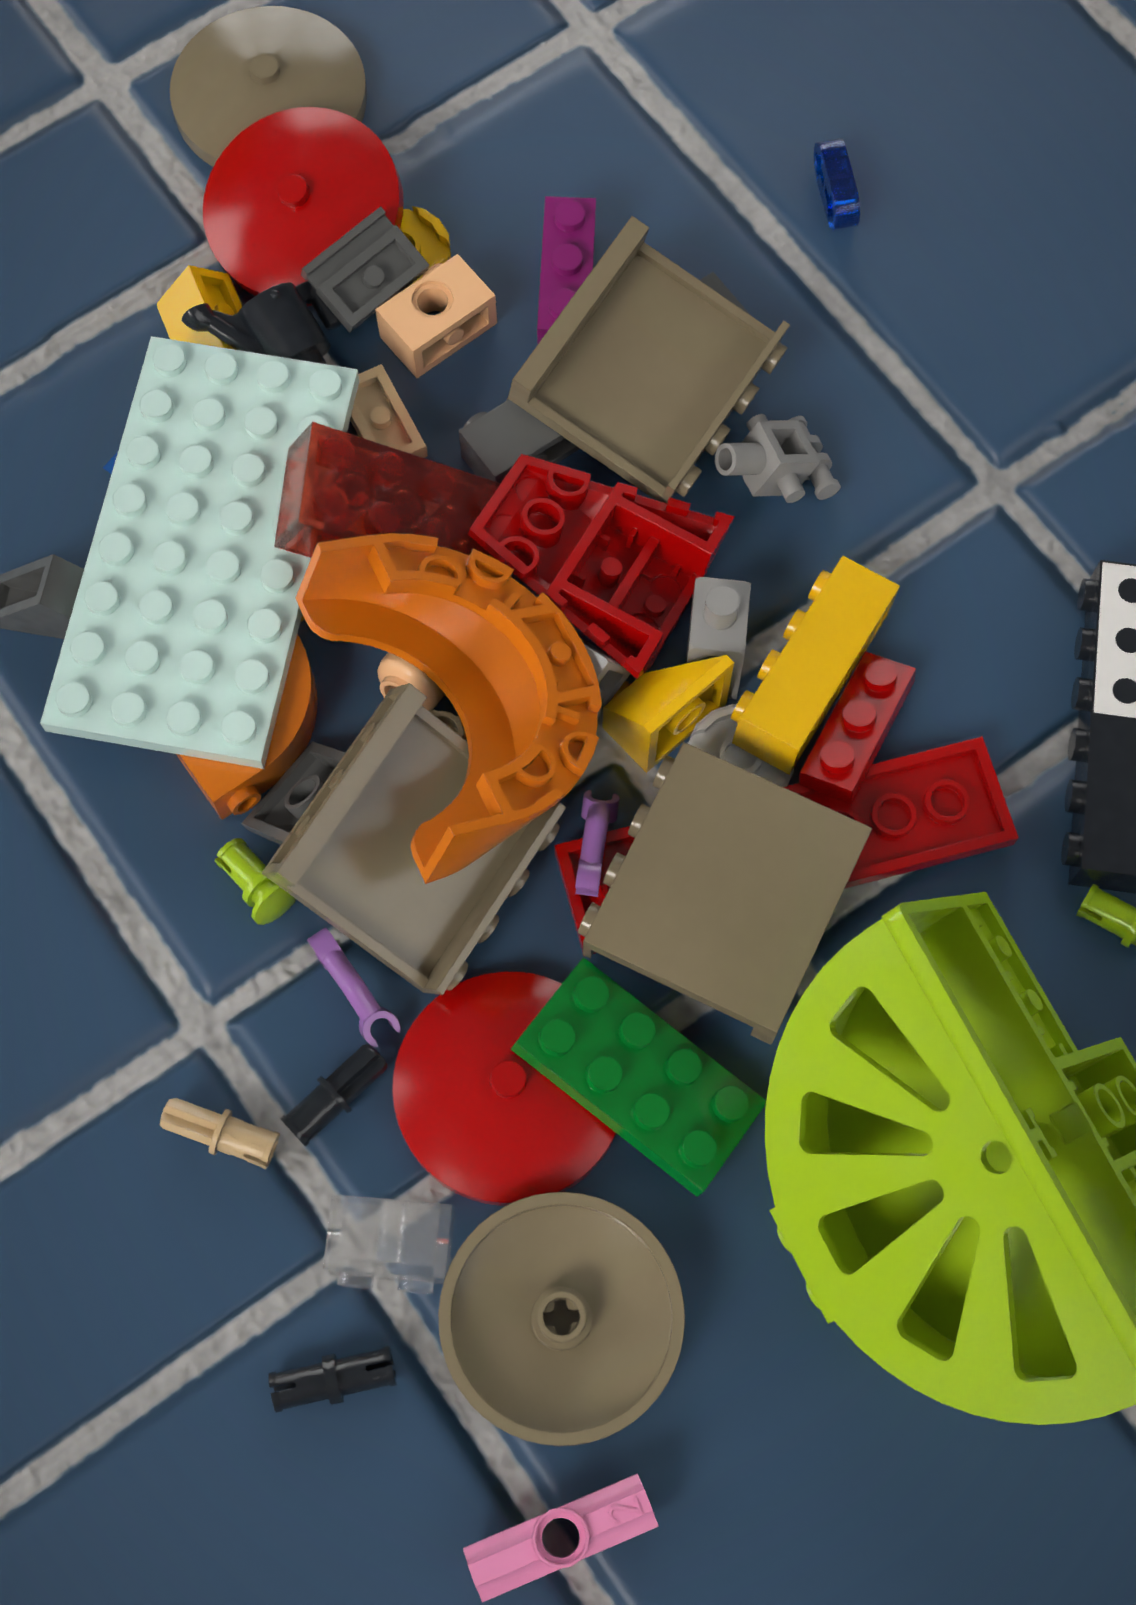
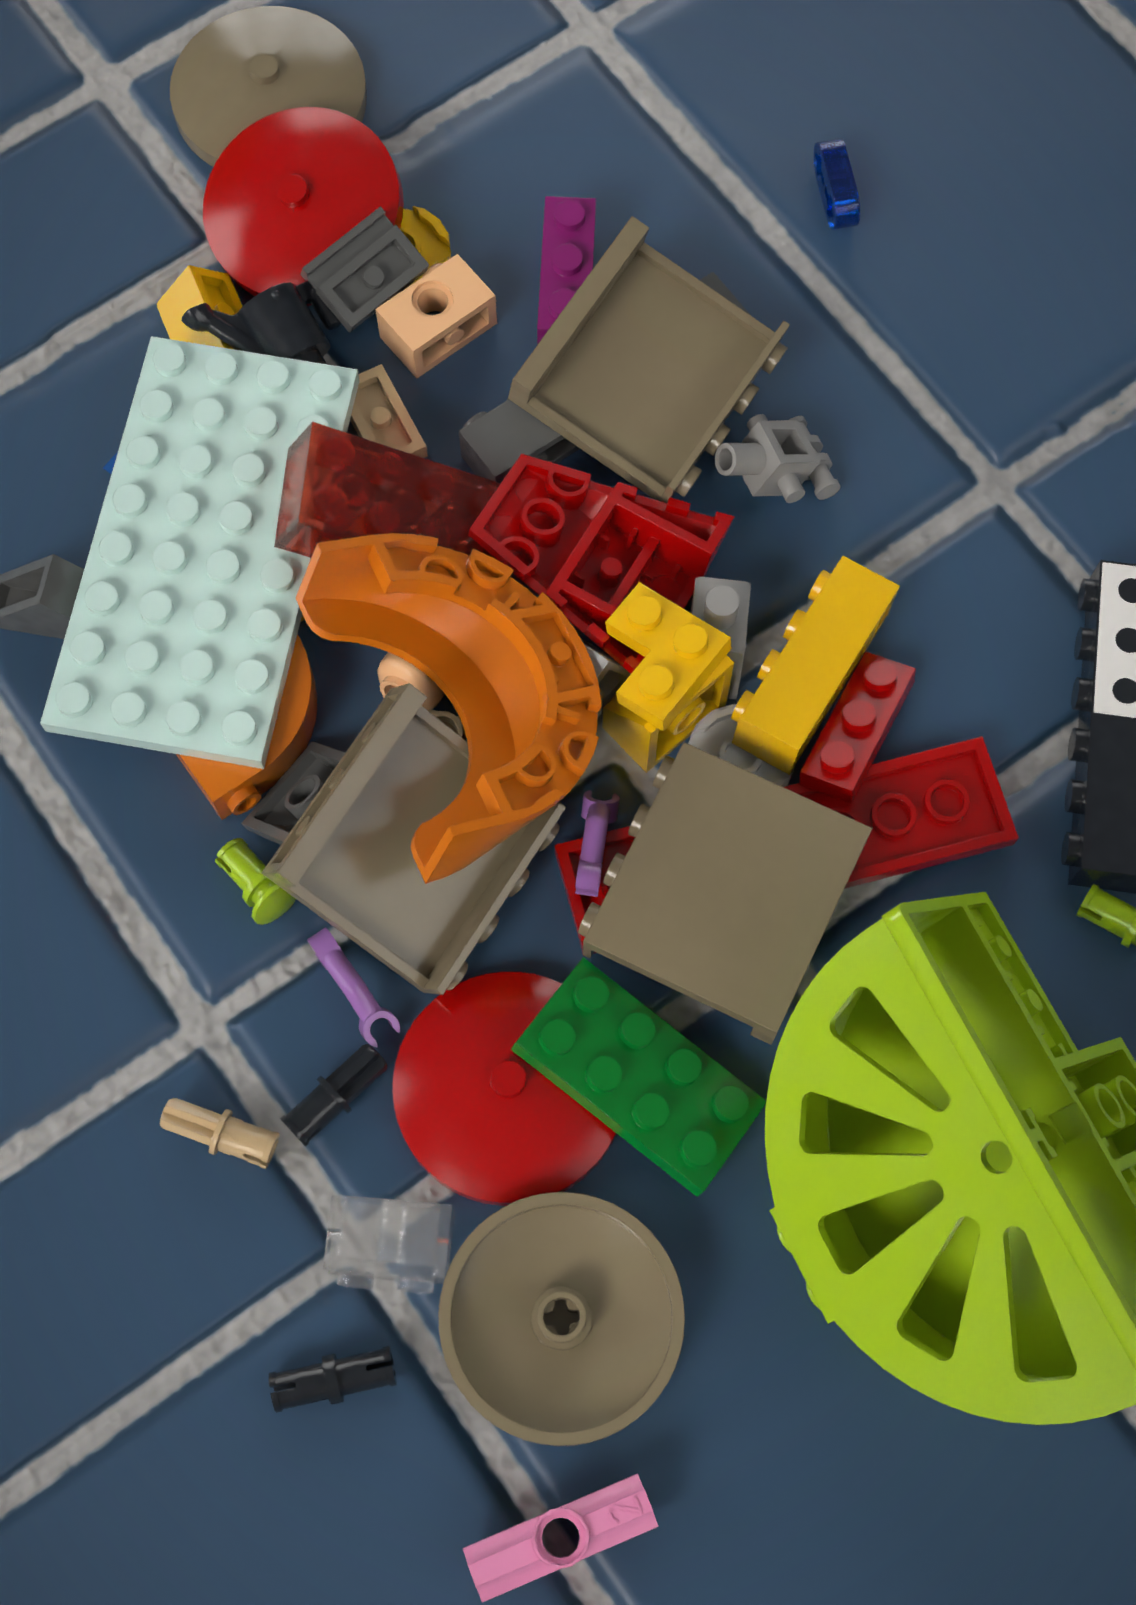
none -> yellow plate [605,582,732,732]

